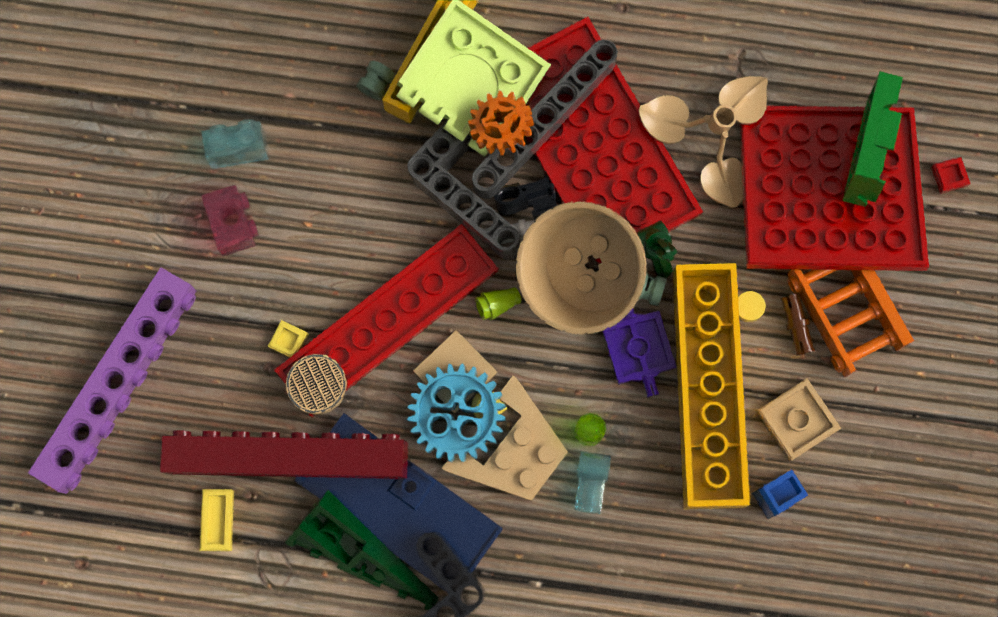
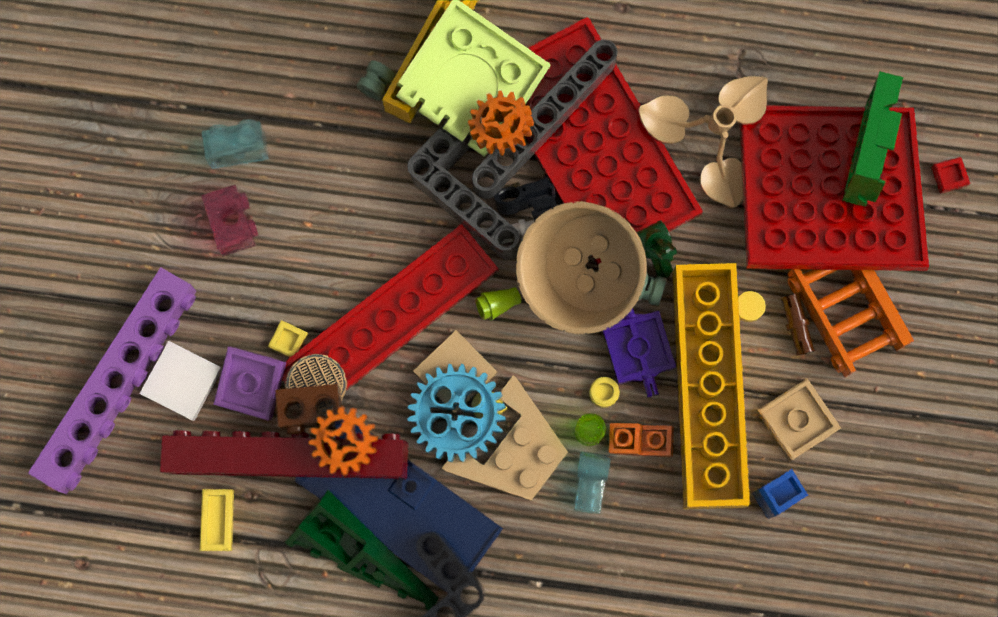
none -> white tile [139,341,222,421]
none -> medium lavender tile [213,346,286,420]
none -> reddish brown brick [276,384,343,434]
none -> orange gear [309,406,378,475]
none -> light yellow tile [589,377,620,408]
none -> orange slope [609,423,674,457]

